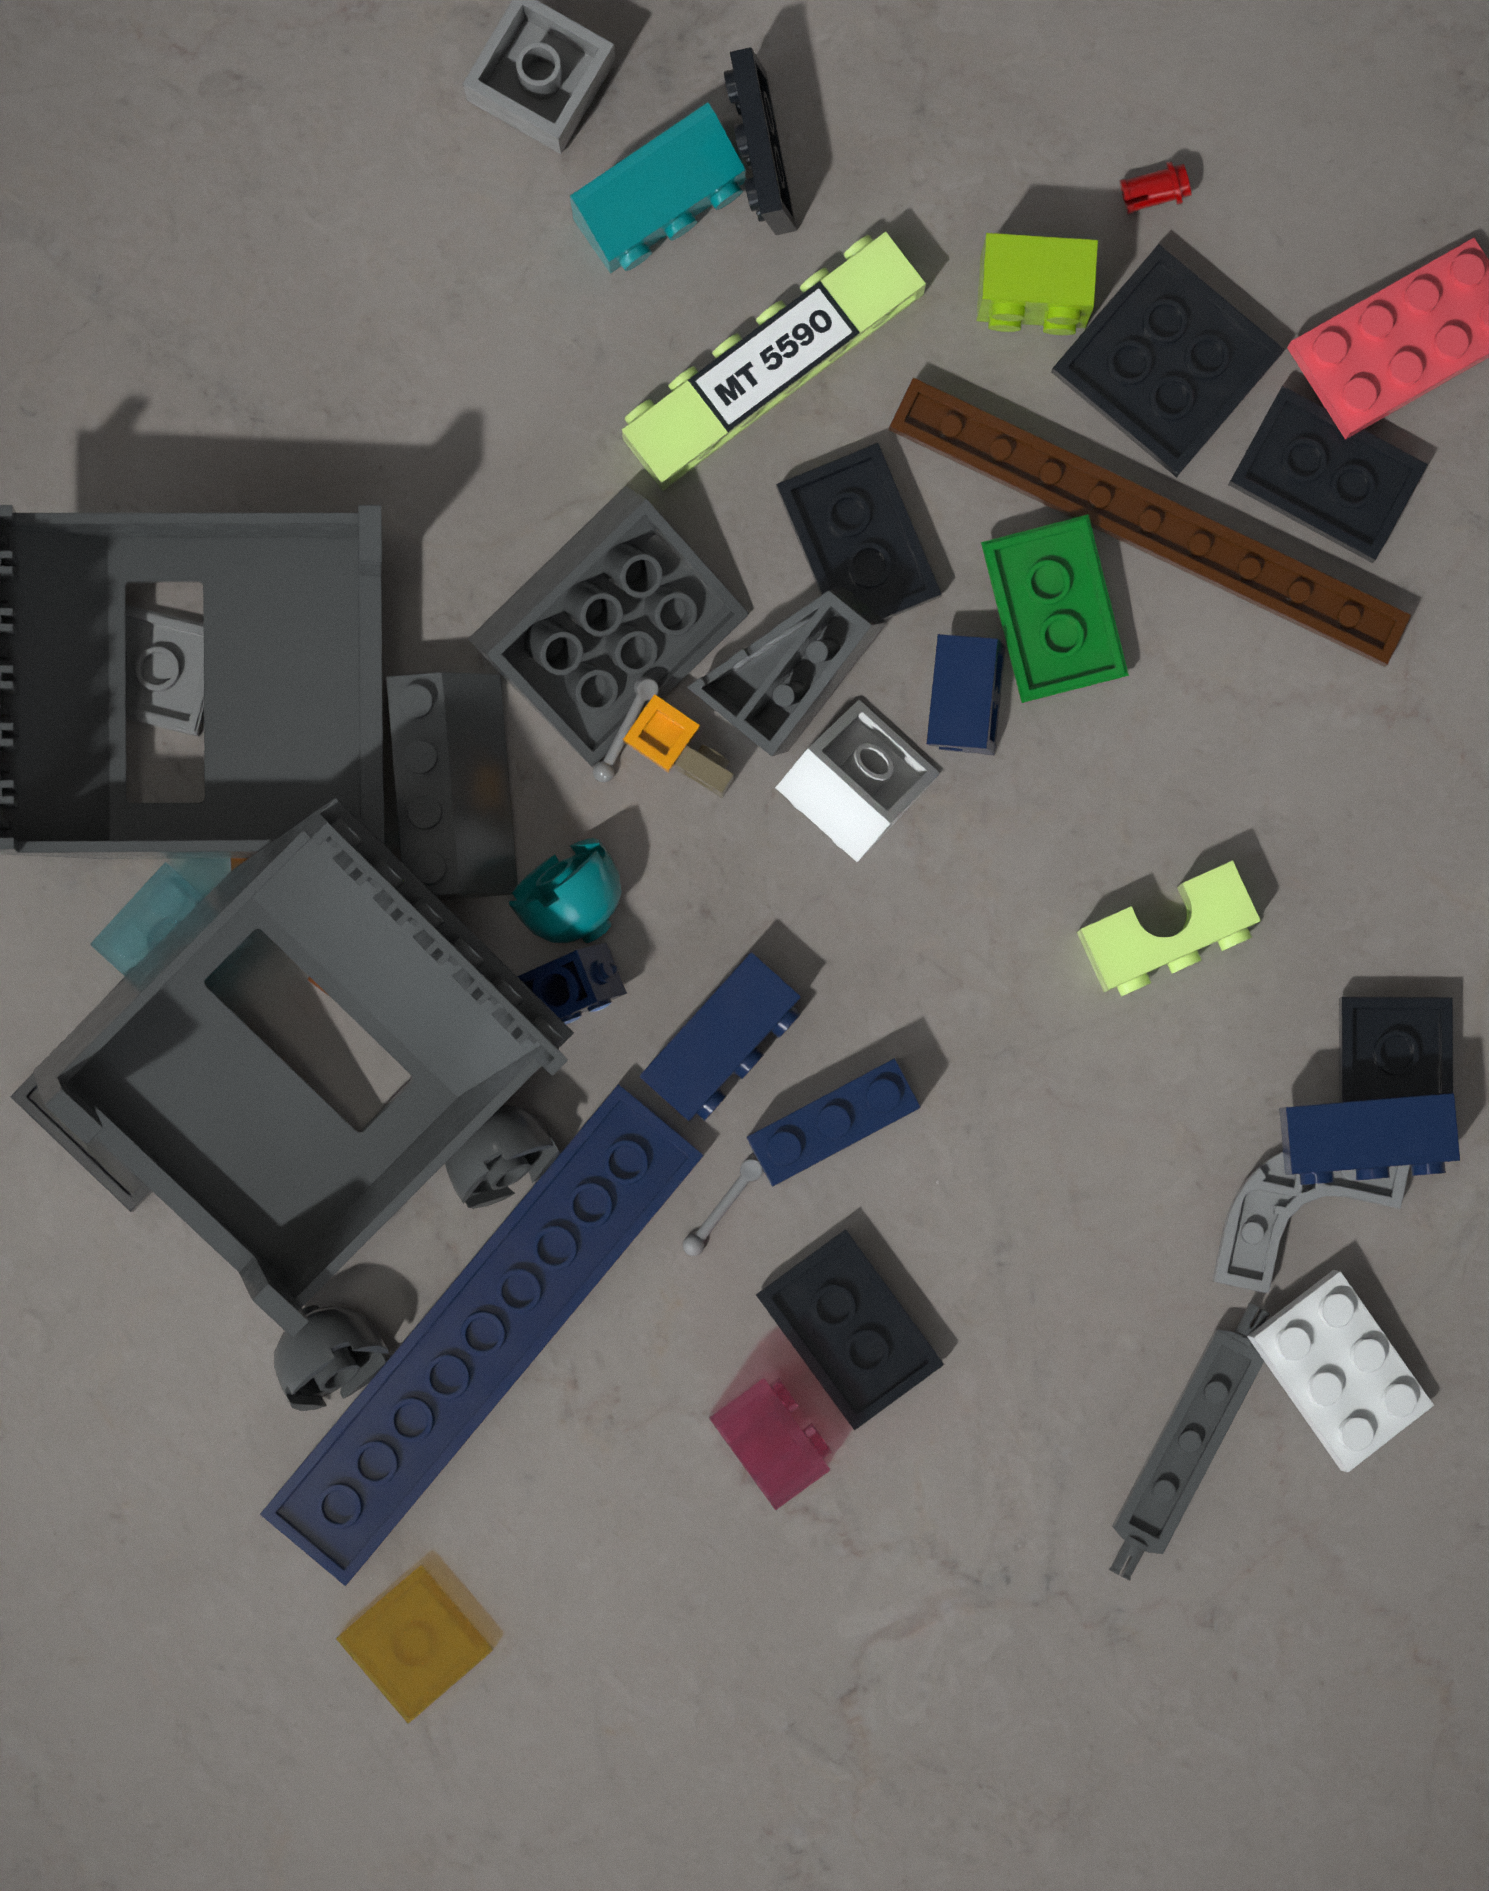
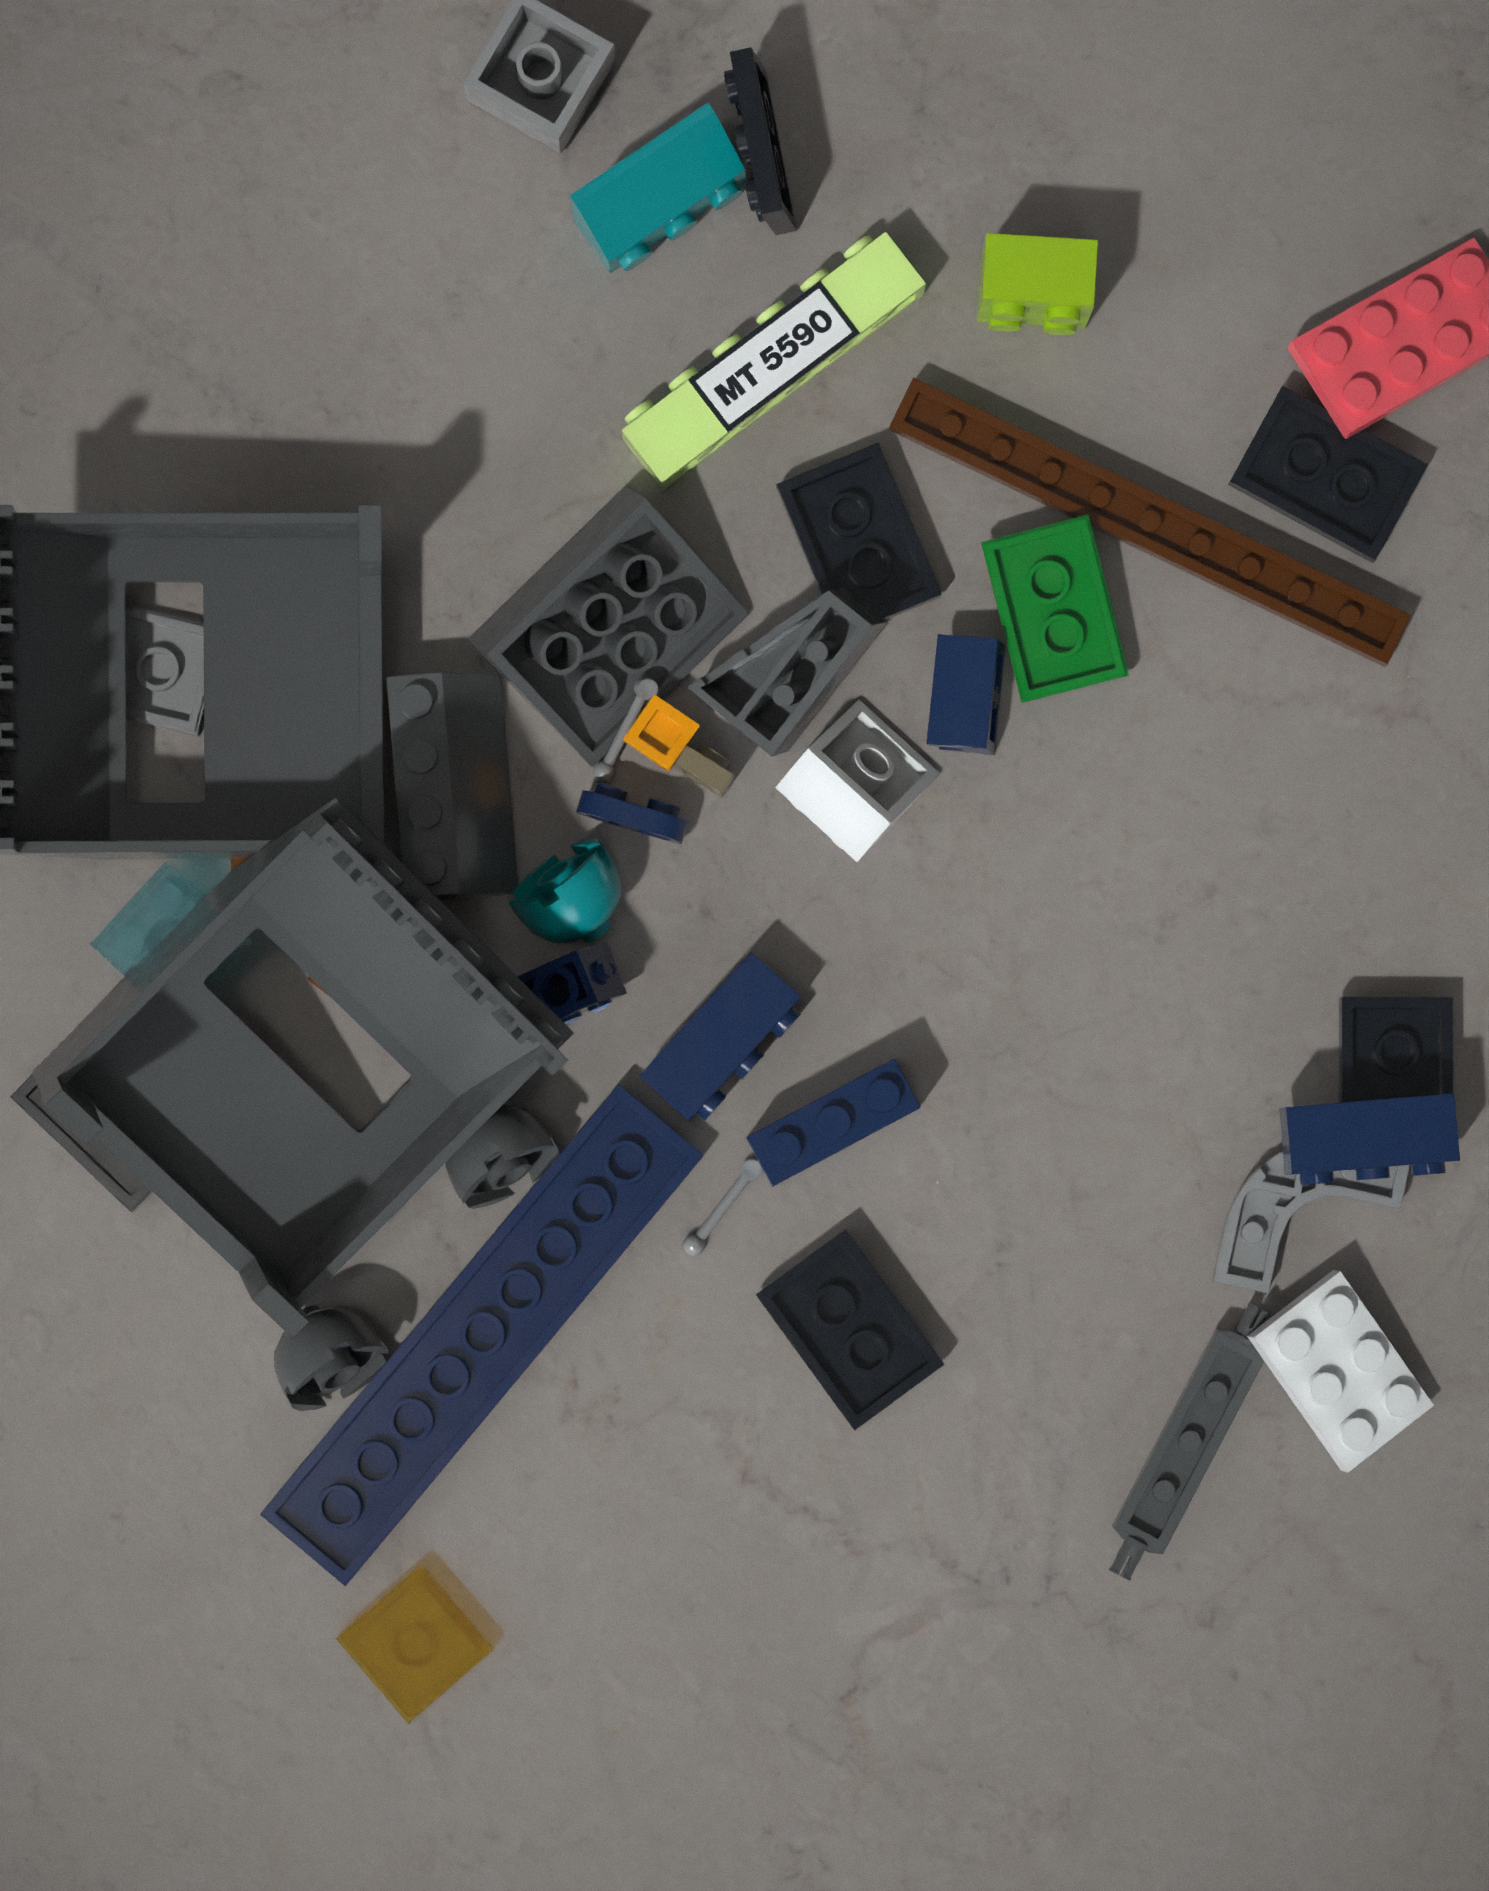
clear pink brick [709,1375,832,1510] -> none
black plate [1051,244,1285,478] -> none
yellowish green arch [1077,860,1261,997] -> none
red pin [1119,161,1192,215] -> none
none -> dark blue plate [576,783,688,844]

